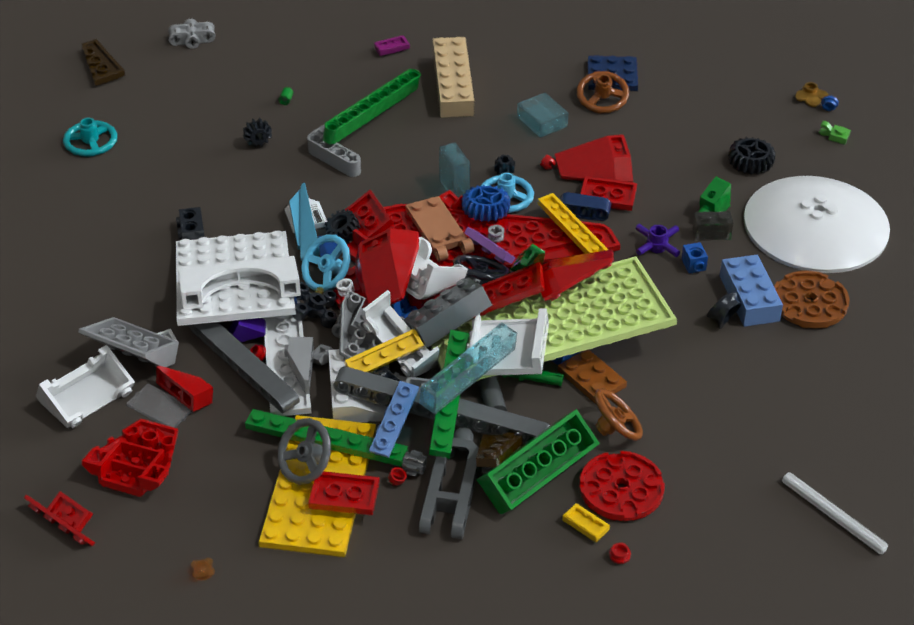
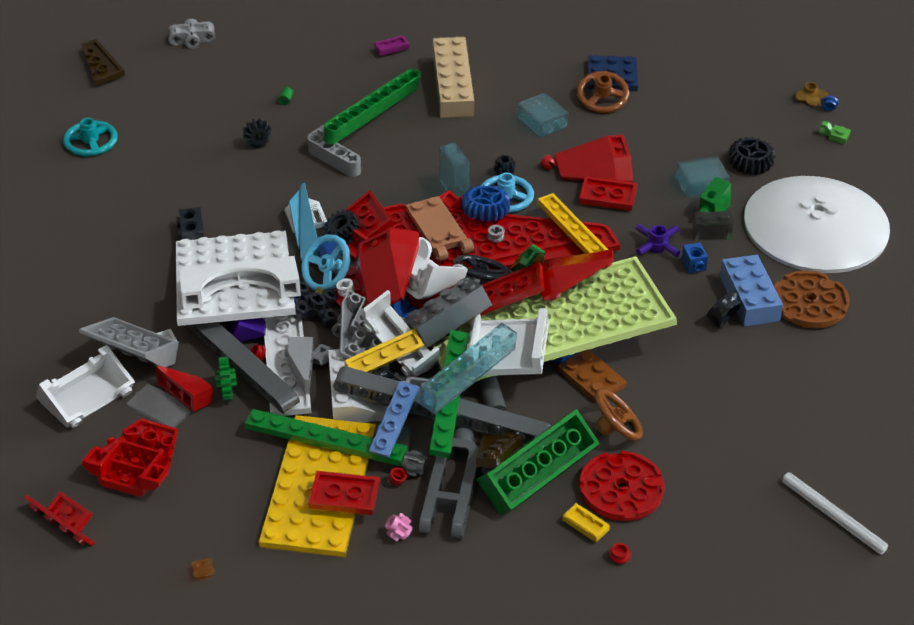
dark grey piece [278,418,331,485] -> none
medium lavender plate [464,227,516,264] -> none
green pin [502,370,564,387] -> none
dark blue beam [560,192,611,221] -> none
none -> green gear [215,357,237,401]
none -> bright pink gear [385,513,412,542]
none -> clear light blue brick [675,156,730,197]

